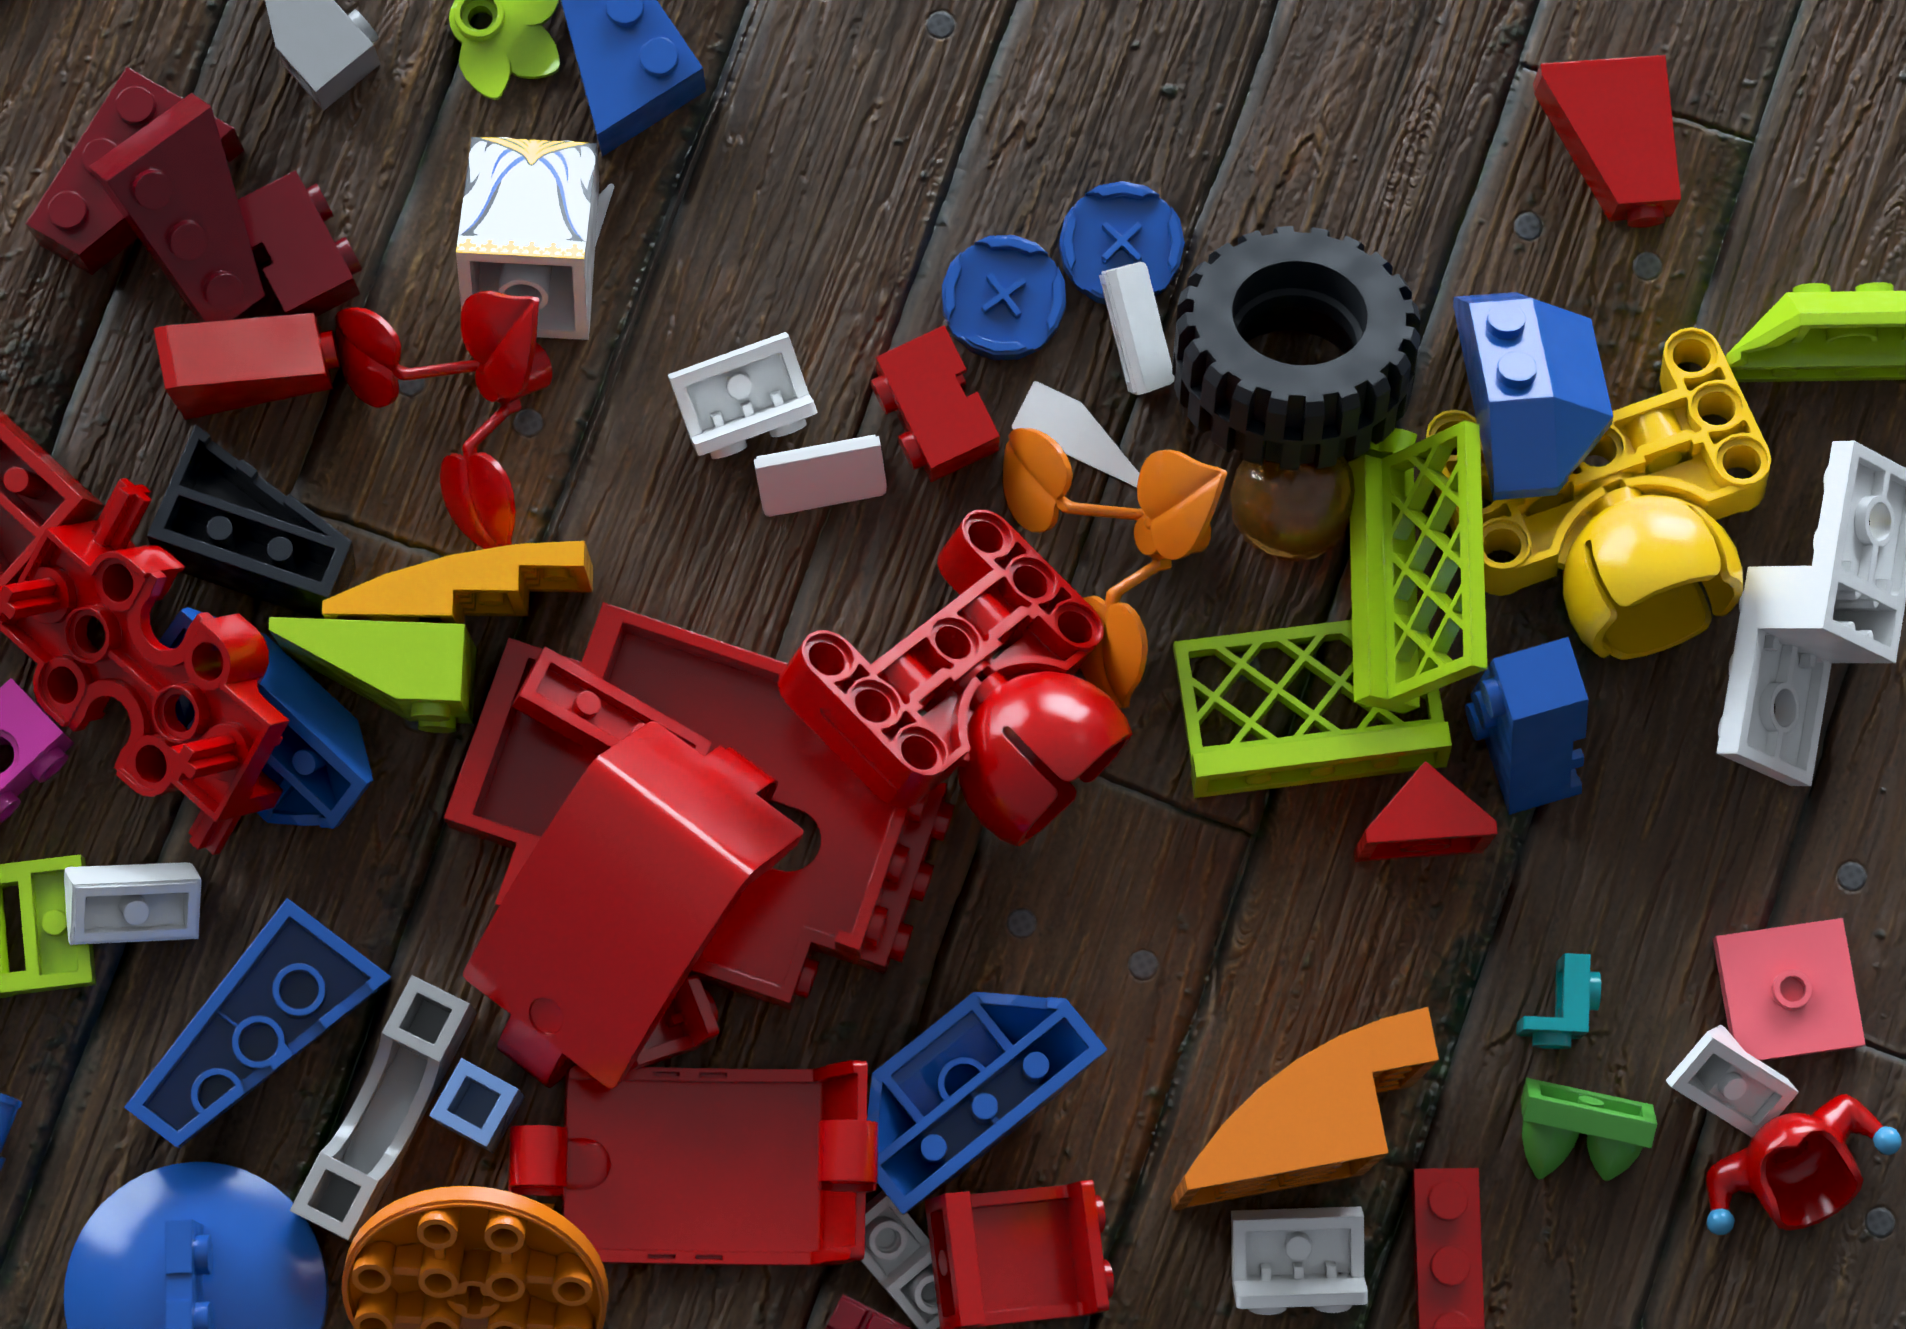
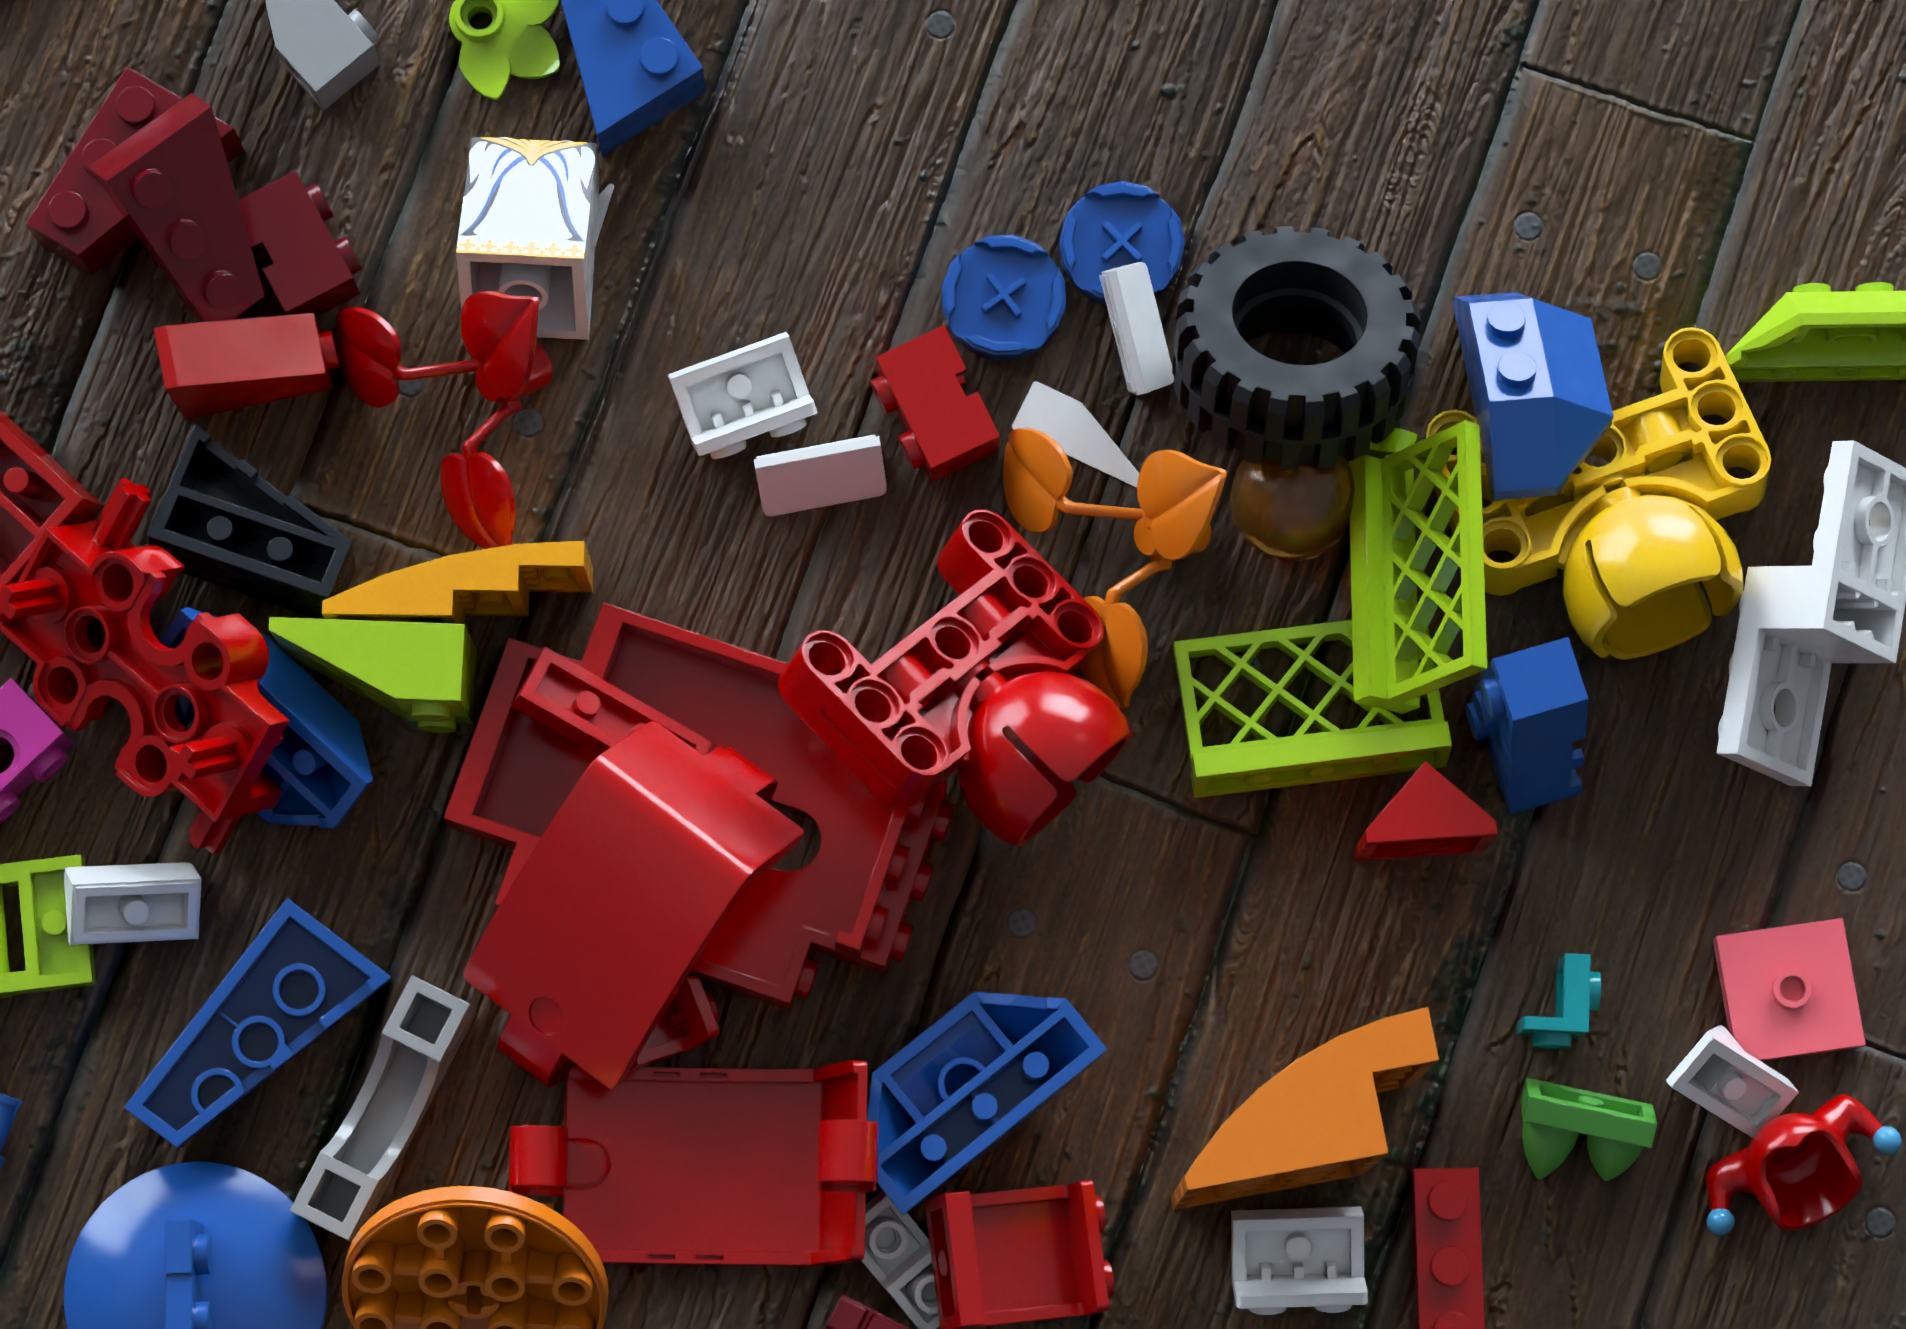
medium blue brick [429,1058,525,1154] -> none
red slope [1533,55,1681,228] -> none

